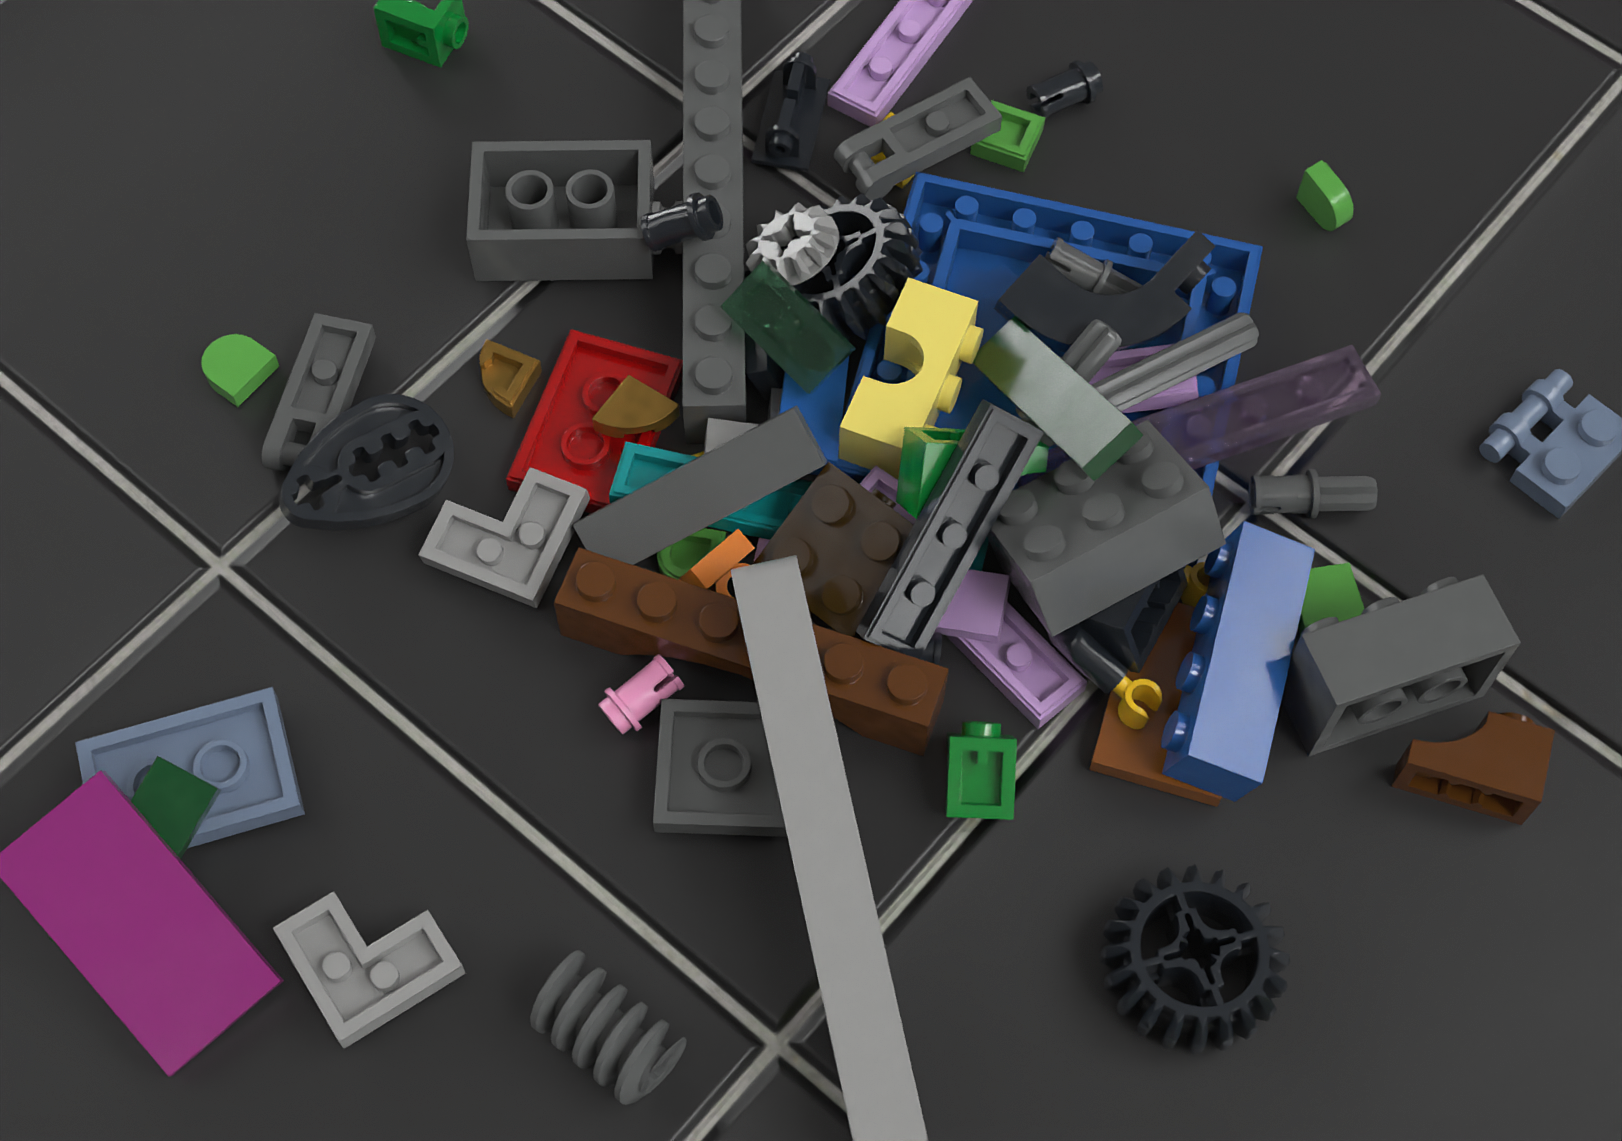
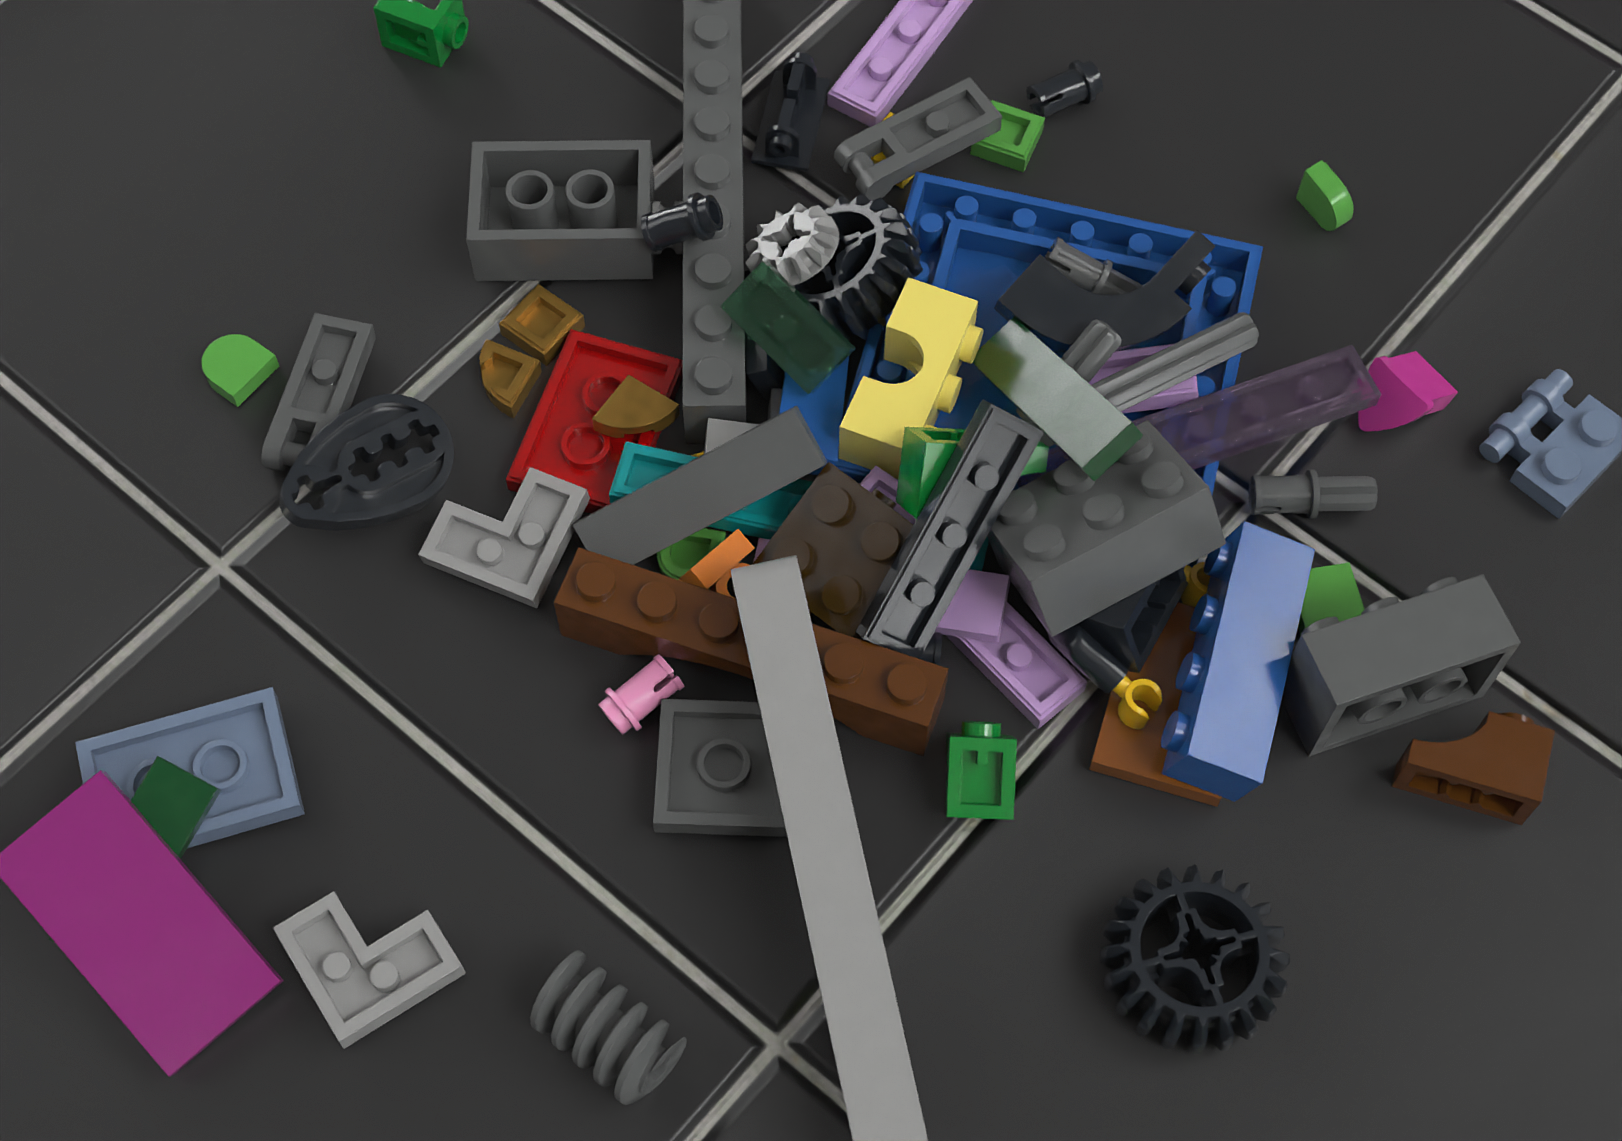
none -> pearl gold tile [499,284,585,366]
none -> dark pink tile [1358,351,1458,431]

